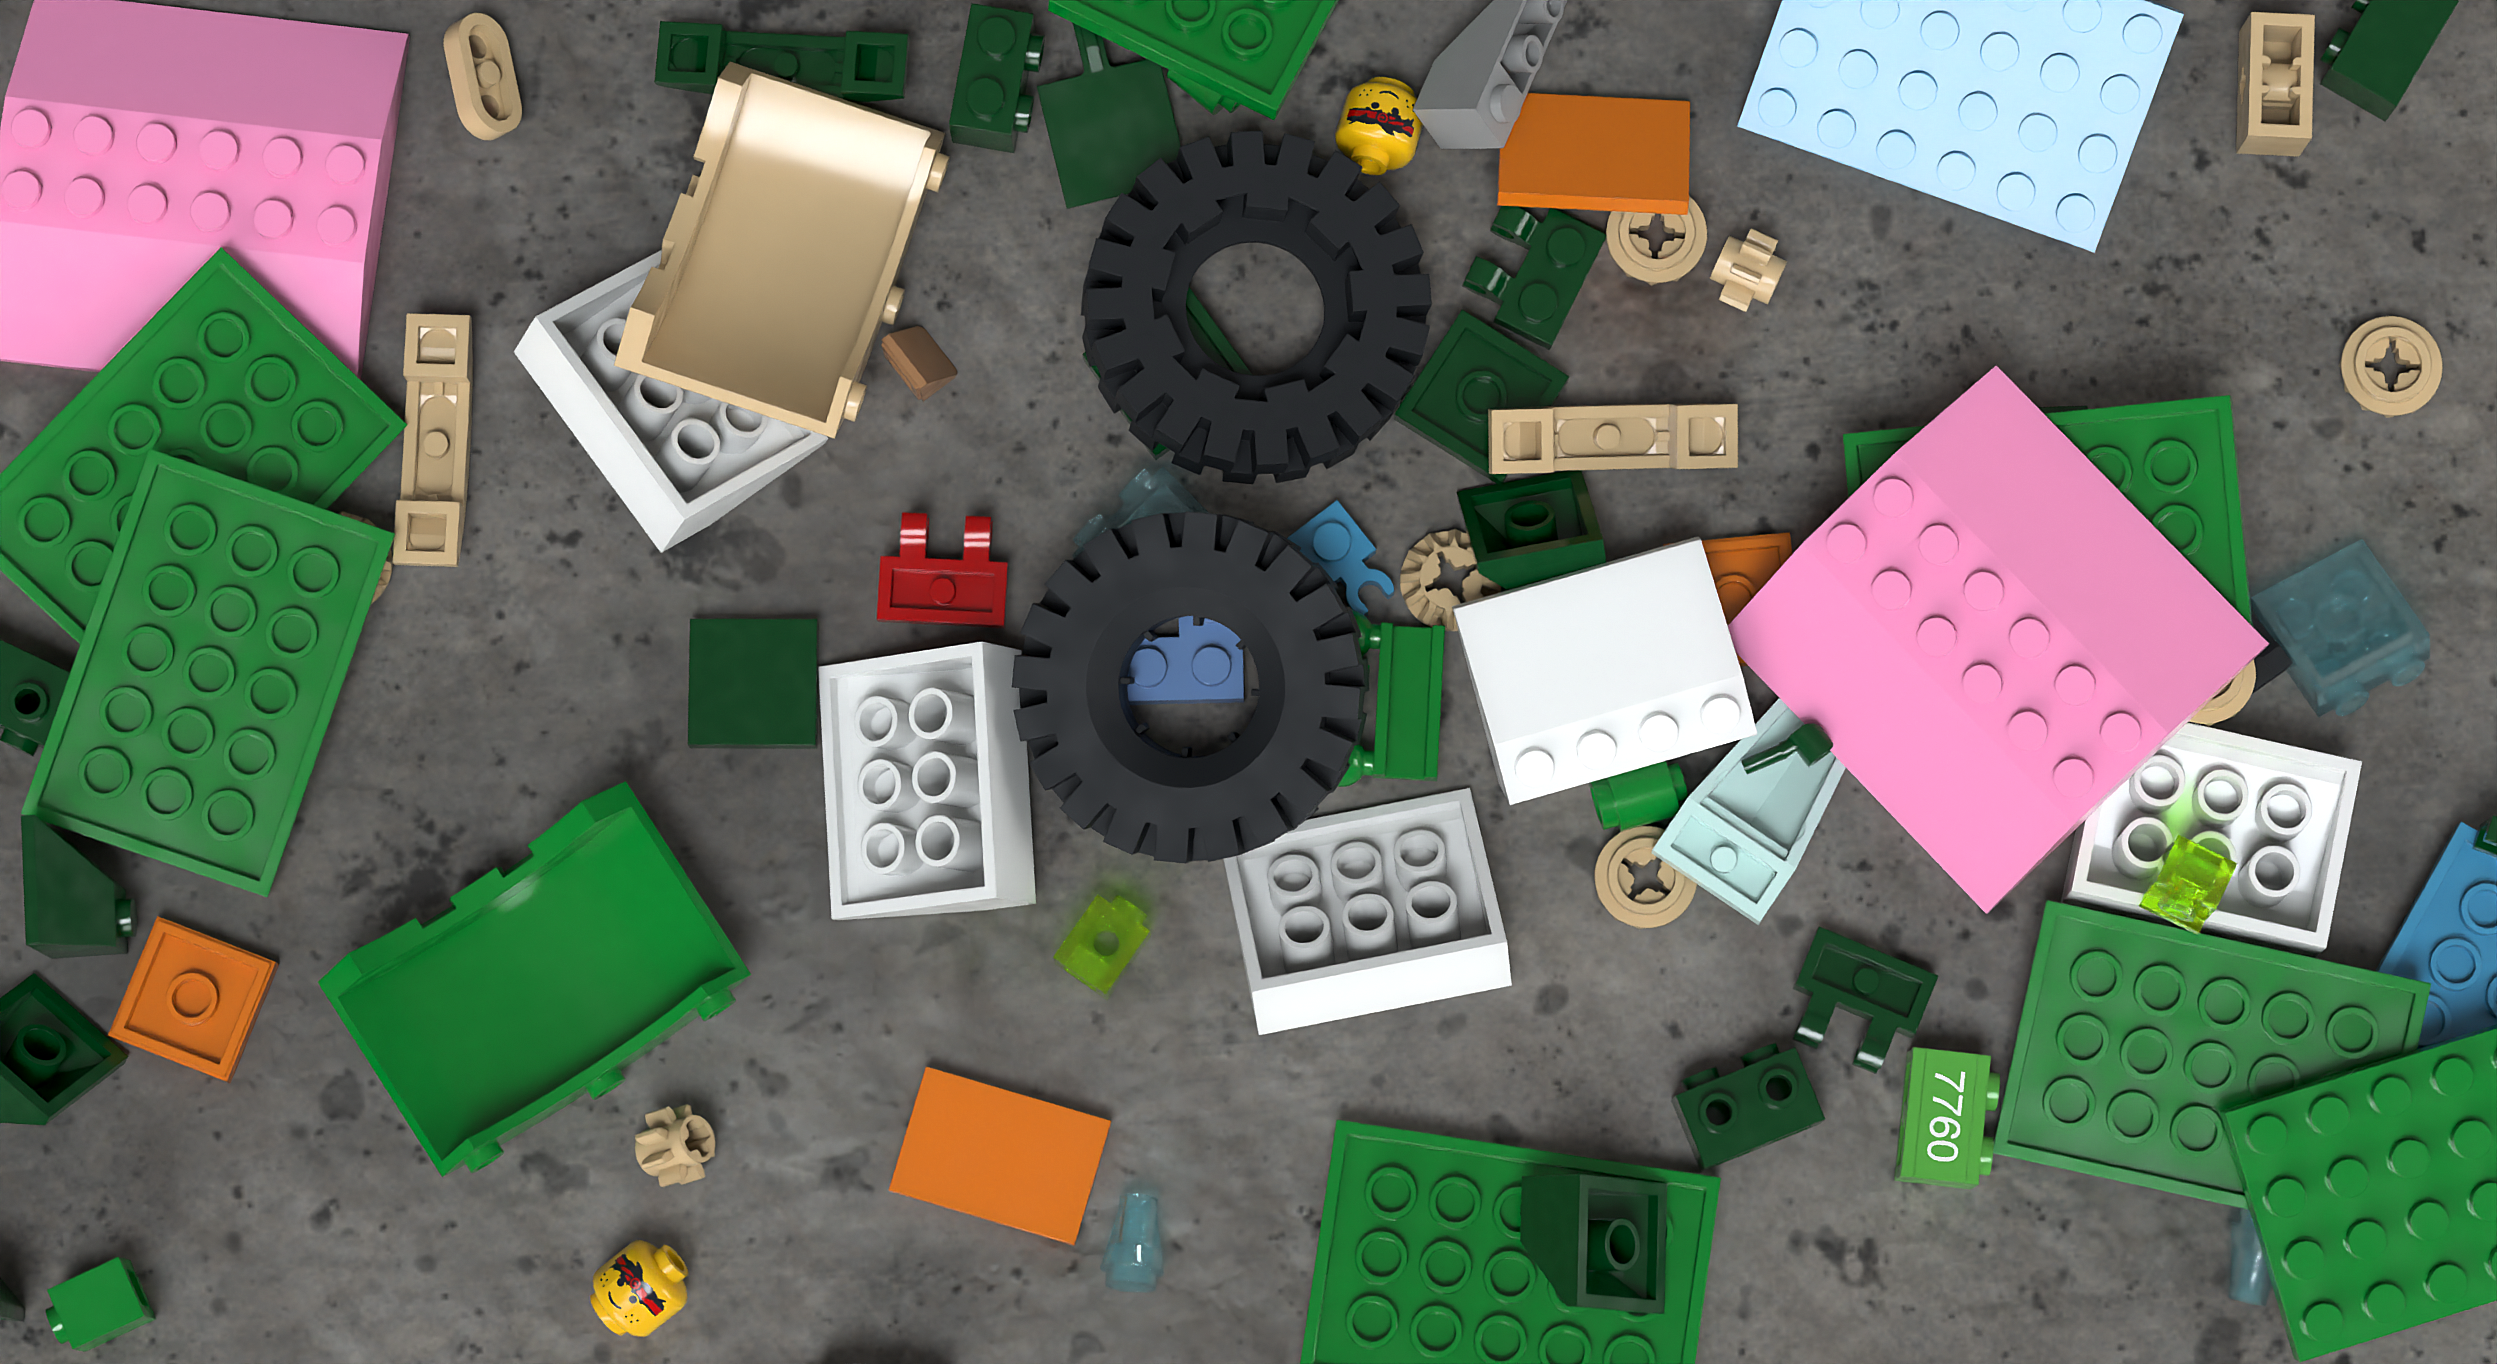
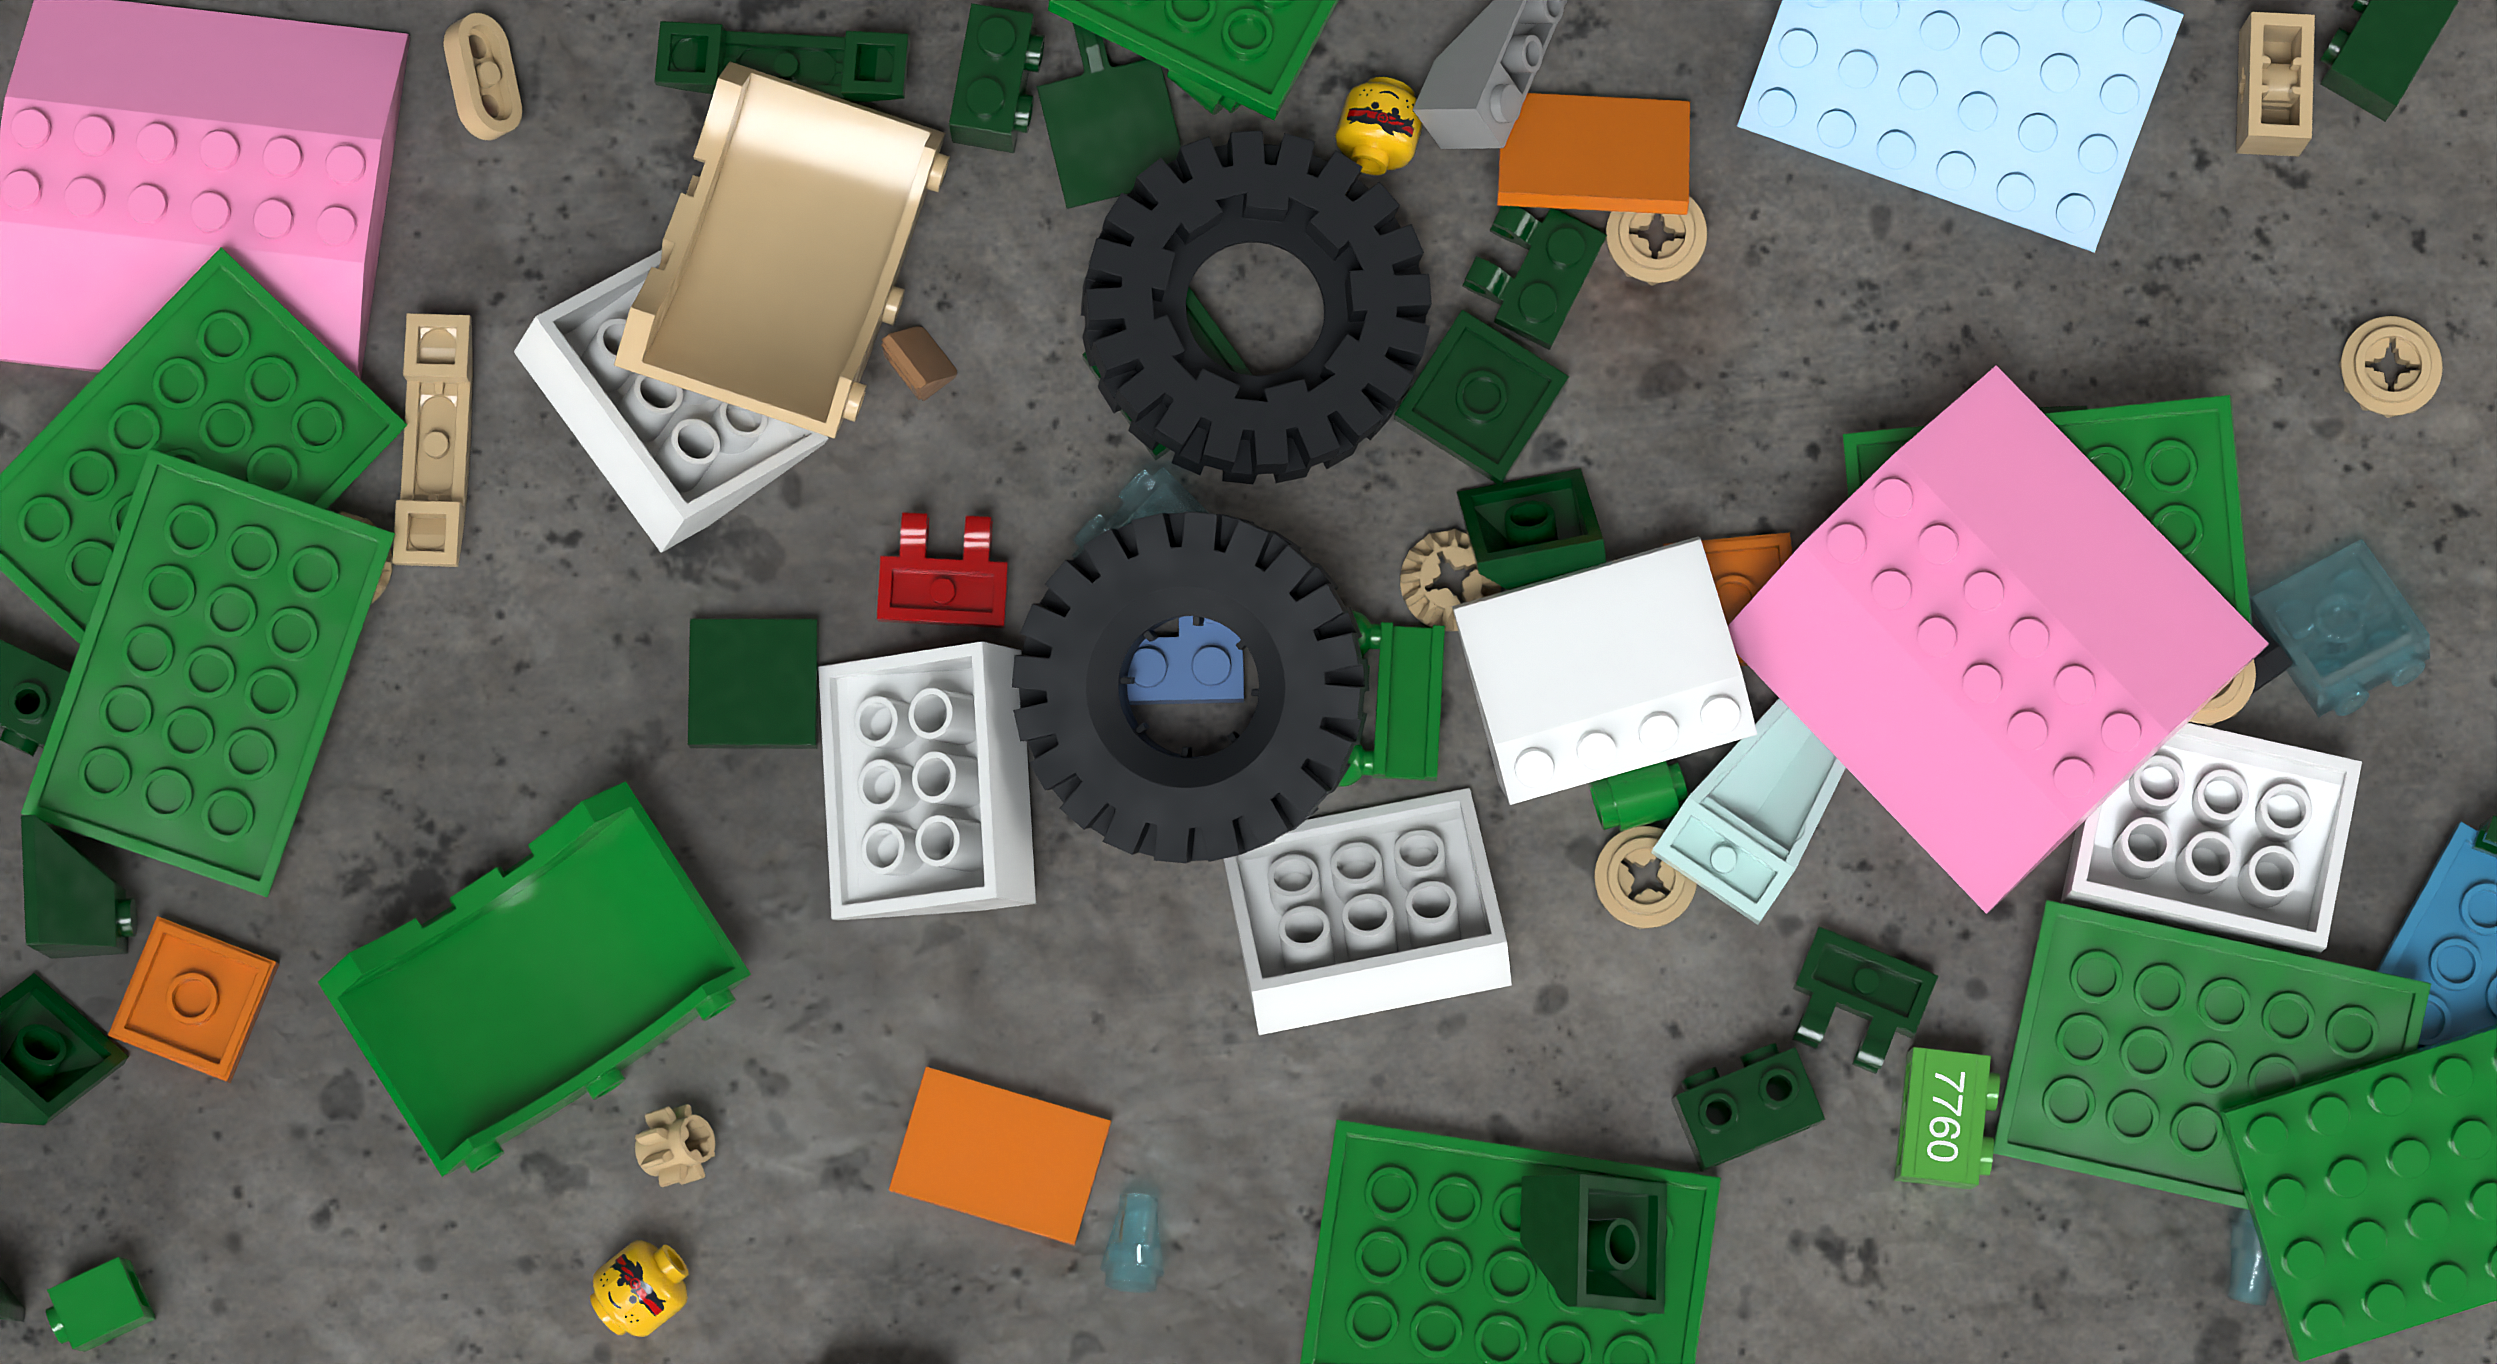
clear neon green brick [1053,894,1151,1000] -> none
dark azure plate [1287,500,1394,616] -> none
tan slope [1488,403,1738,474] -> none
tan gear [1710,228,1787,312] -> none
dark green hand [1741,723,1833,775] -> none
clear neon green brick [2139,834,2238,935] -> none

